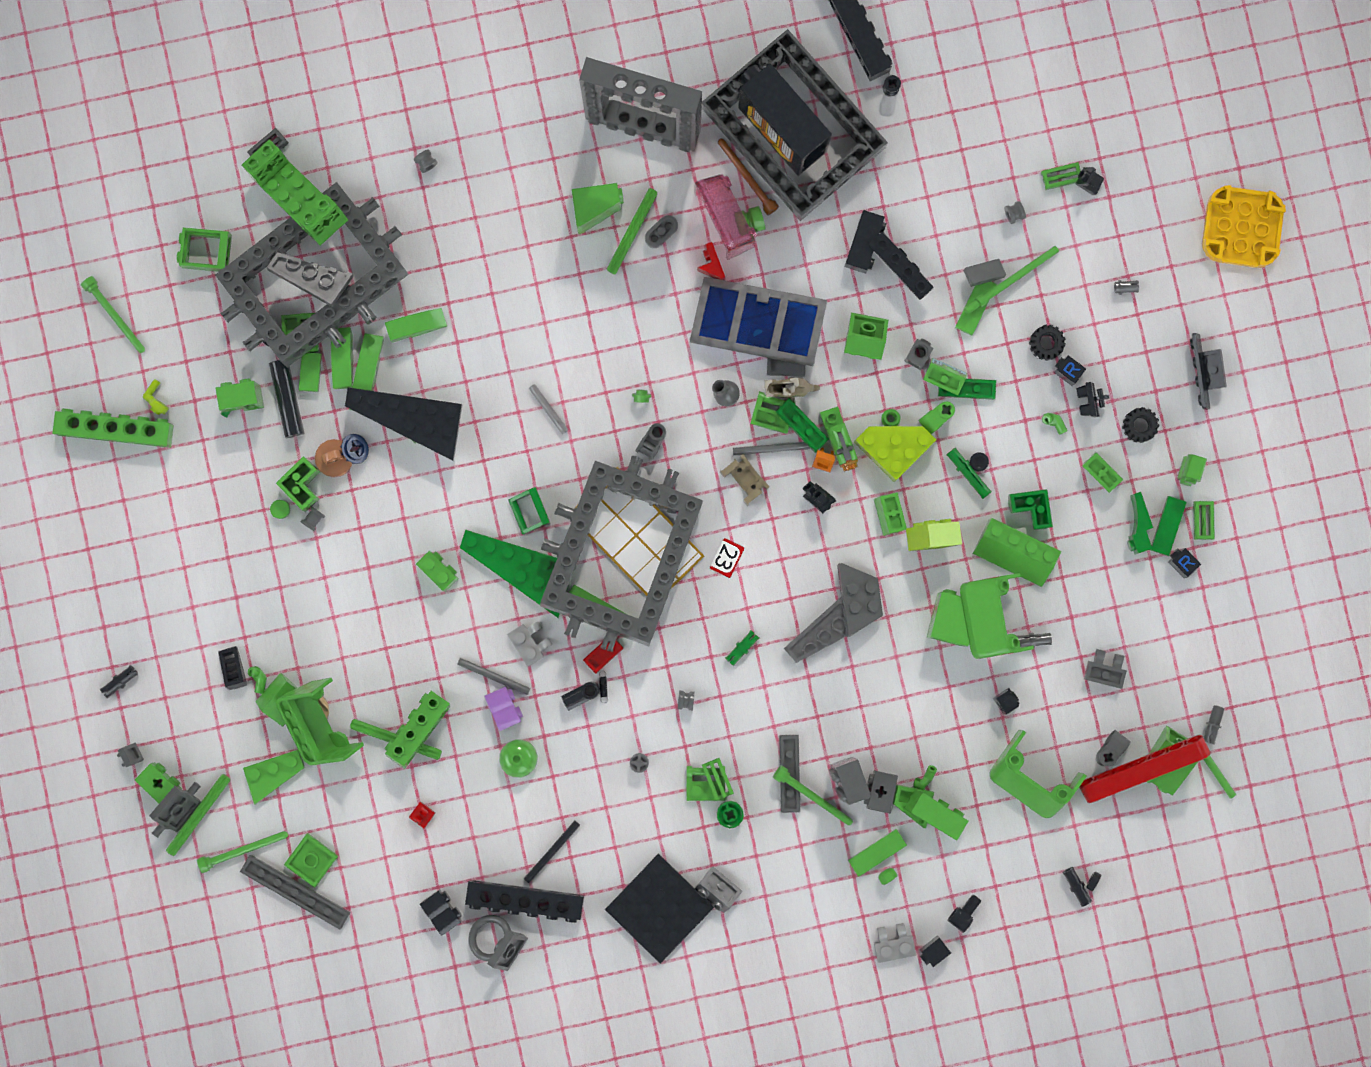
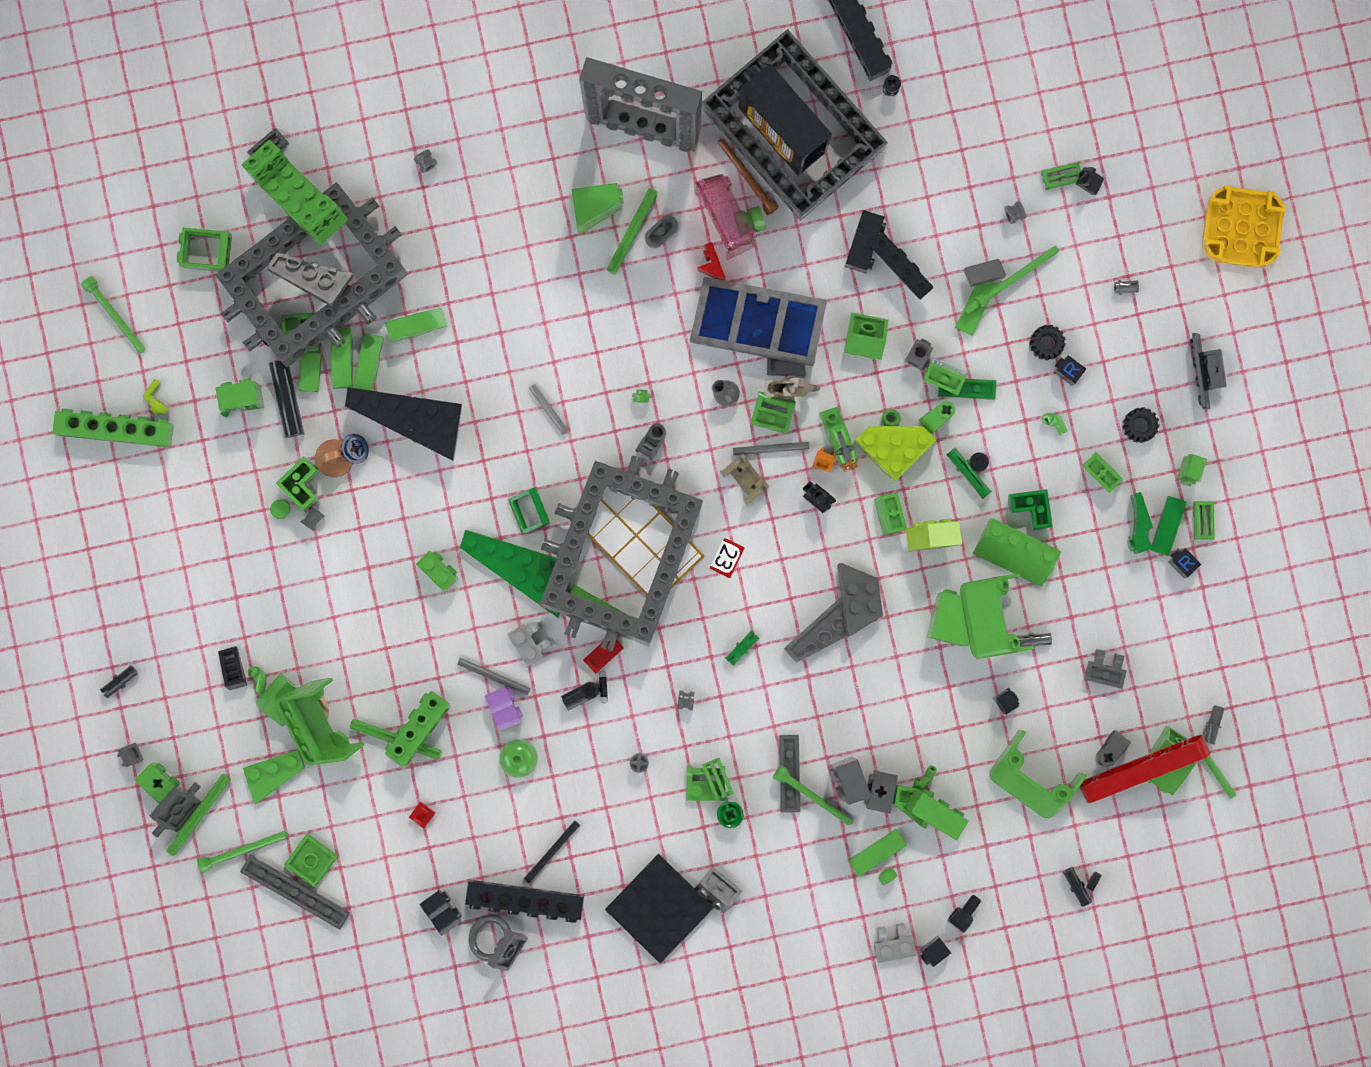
green tile [775,398,829,453] -> none
black hips [1076,382,1110,418] -> none

